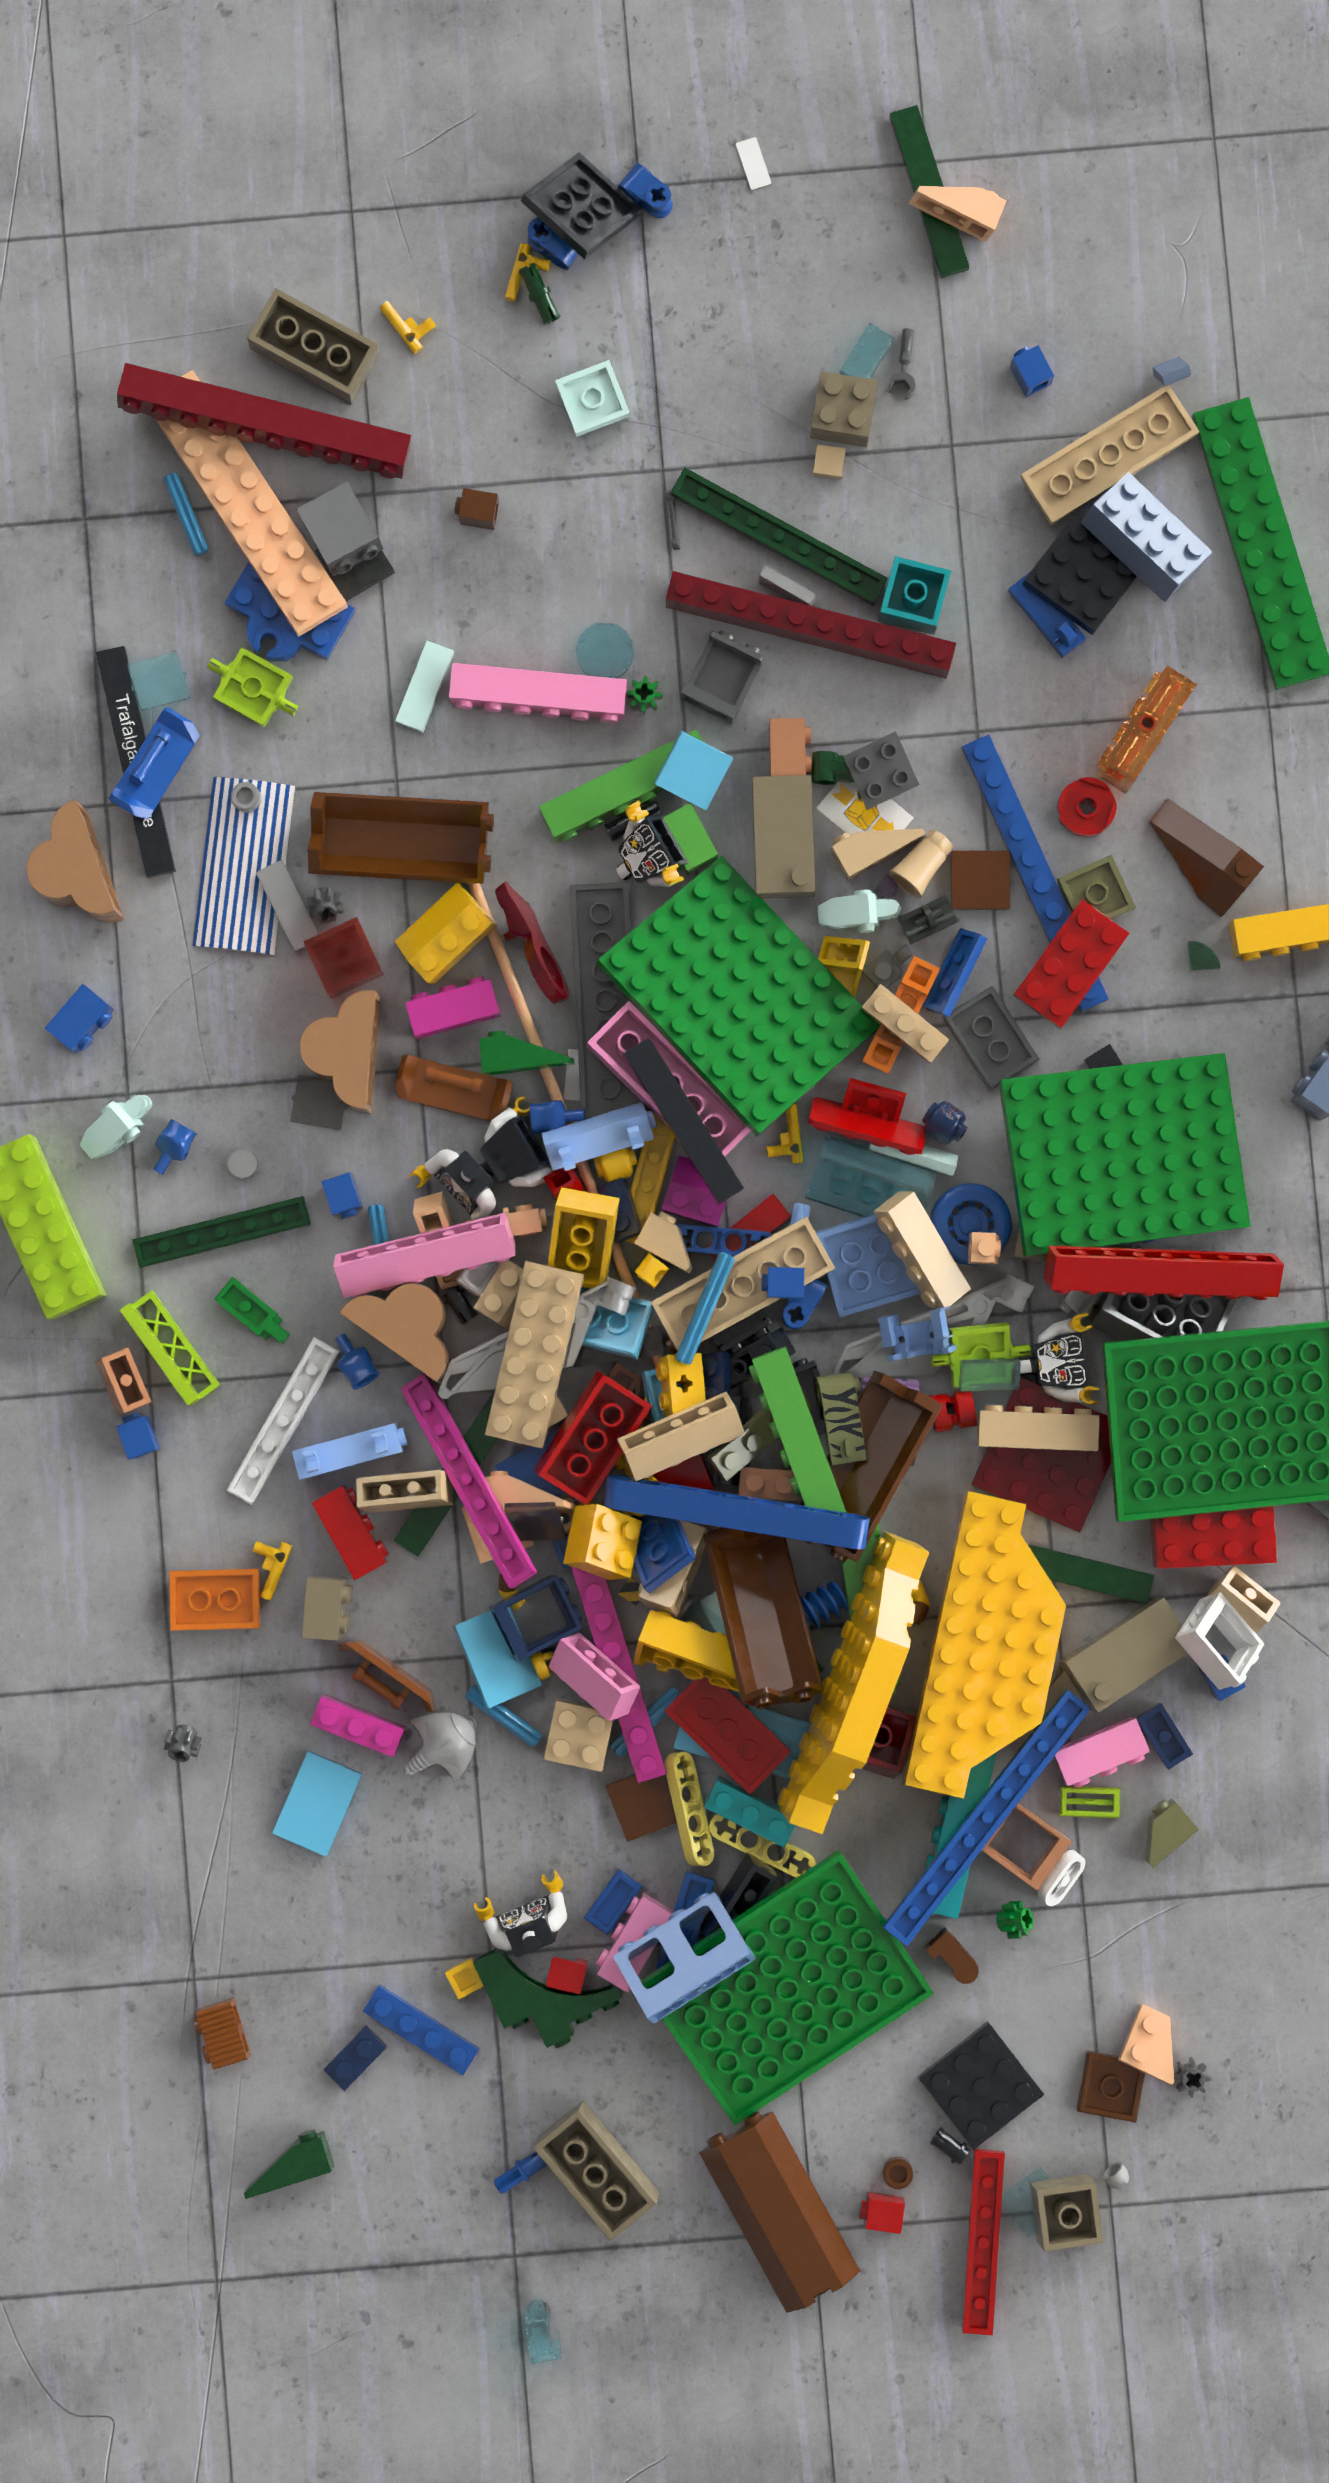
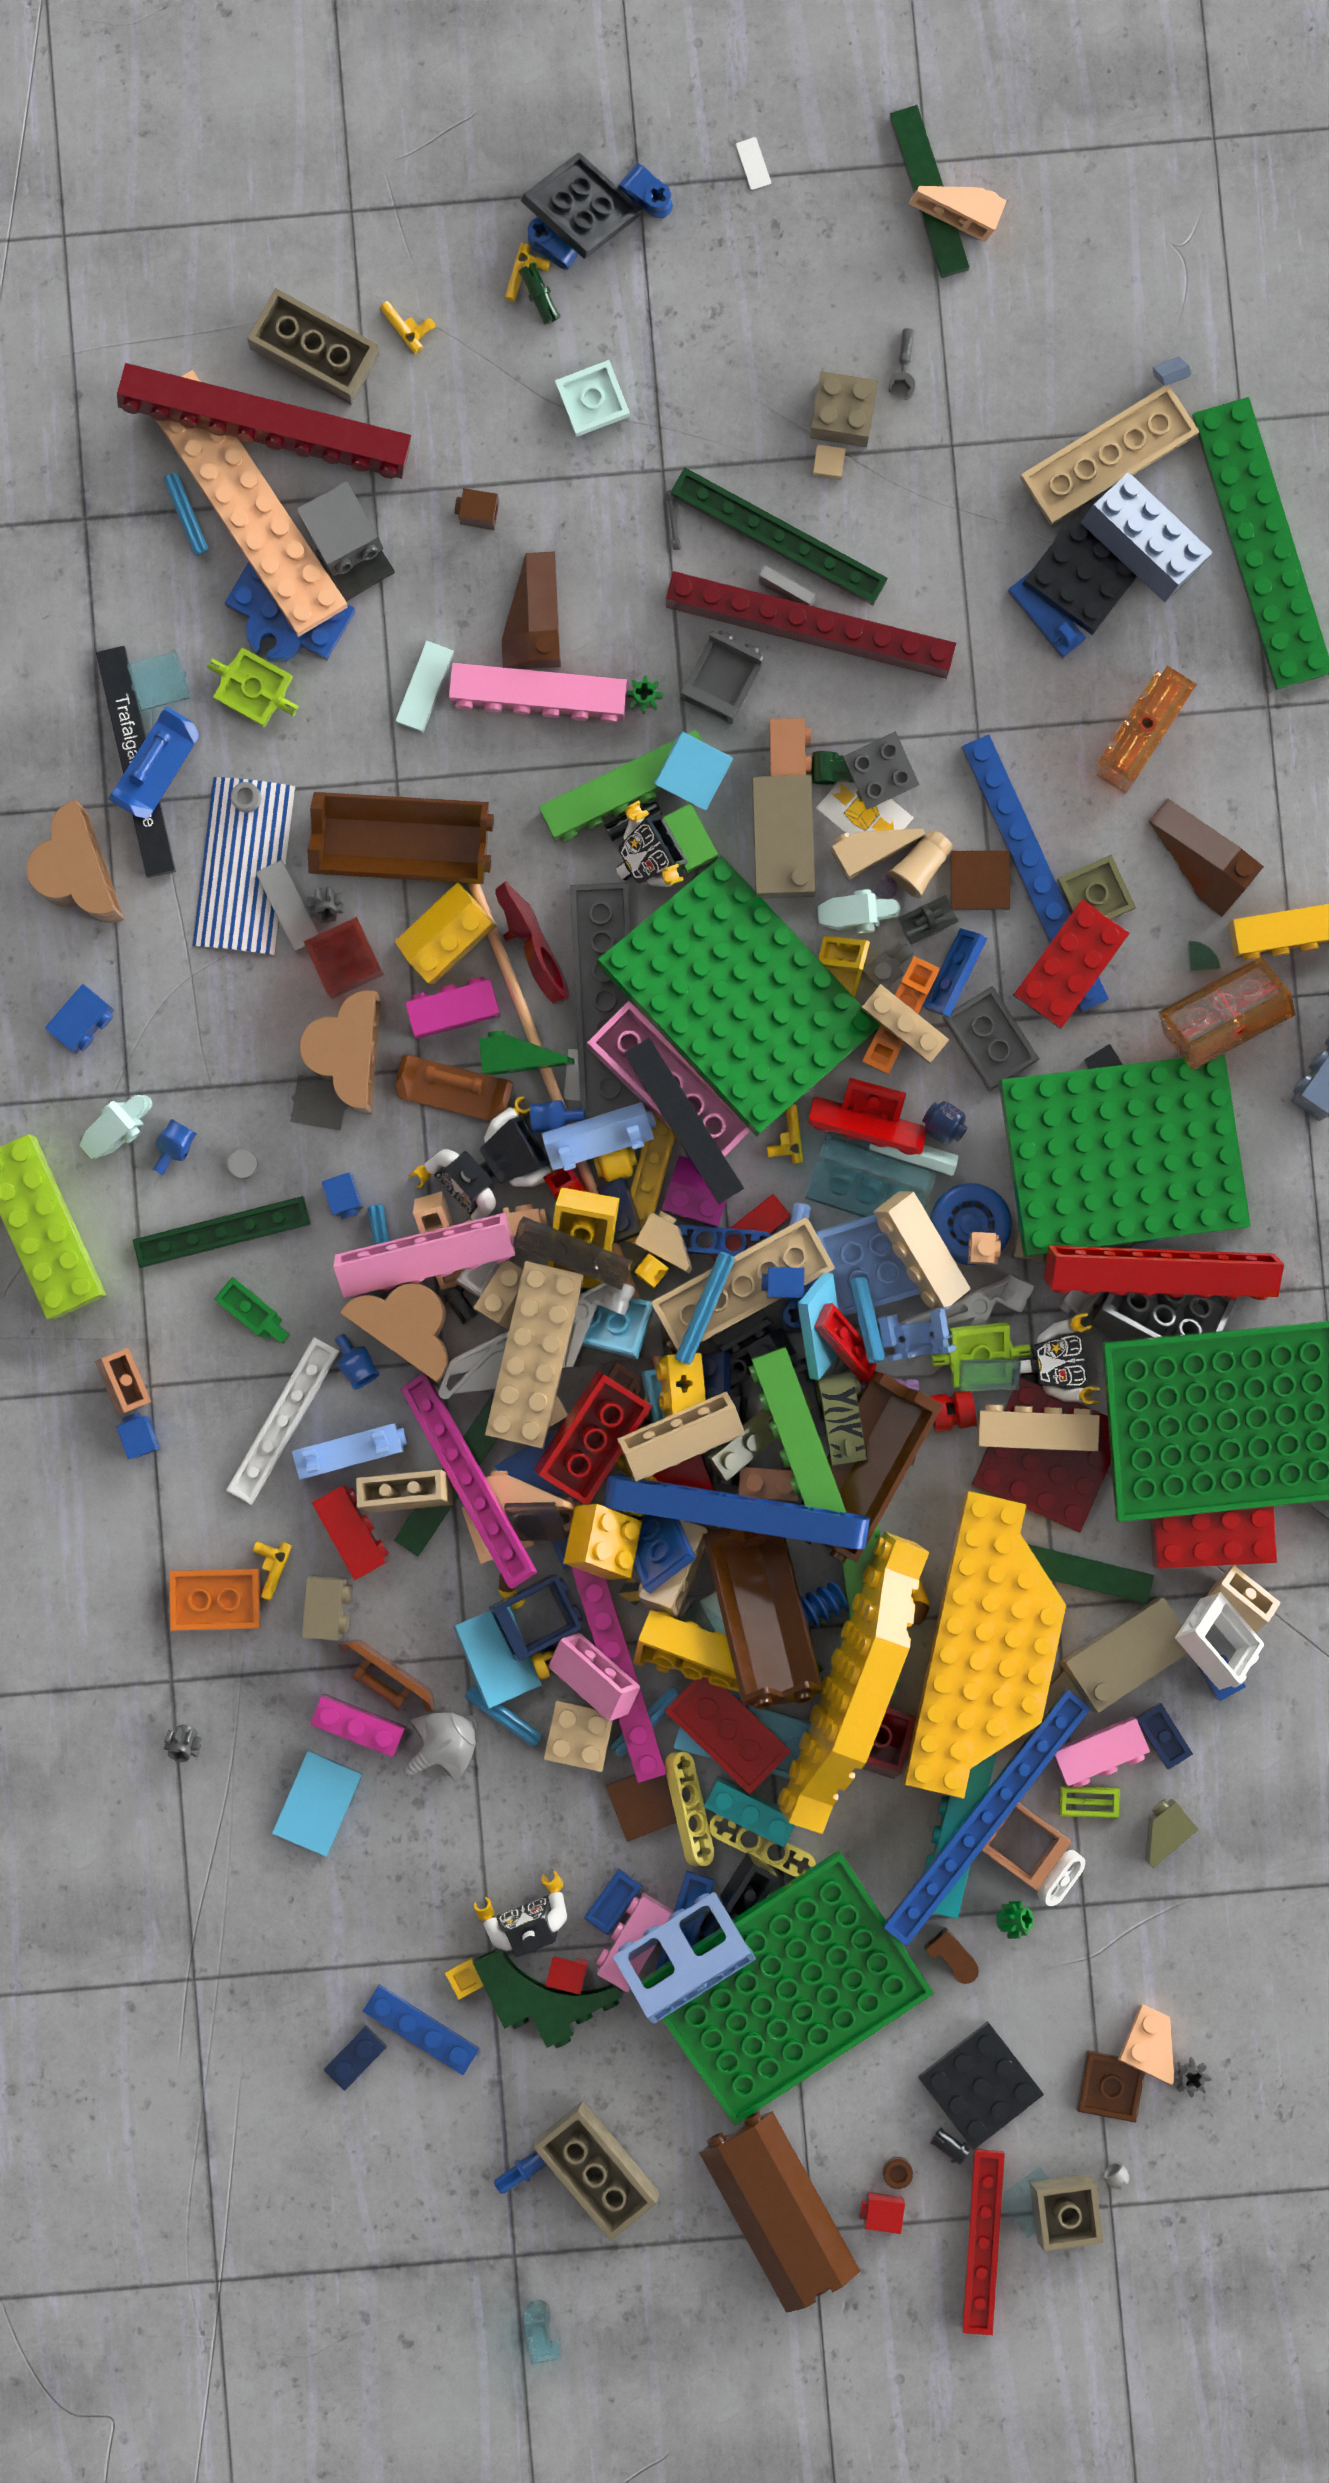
lime fence [120,1290,221,1406] -> none
dark orange brick [194,1997,251,2070] -> none
dark green slope [244,2129,335,2199] -> none
clear light blue tile [576,622,634,678] -> none
clear light blue tile [839,323,894,379] -> none
teal brick [878,556,952,635] -> none
blue brick [1010,345,1054,397] -> none
red plate [1057,777,1117,837] -> none
none -> reddish brown wedge [502,551,561,669]
none -> clear smoke plate [513,1216,632,1290]
none -> medium azure tile [798,1272,838,1380]
none -> red tile [814,1303,877,1382]
none -> dark azure axle [850,1277,885,1363]
none -> brick [1158,956,1296,1071]

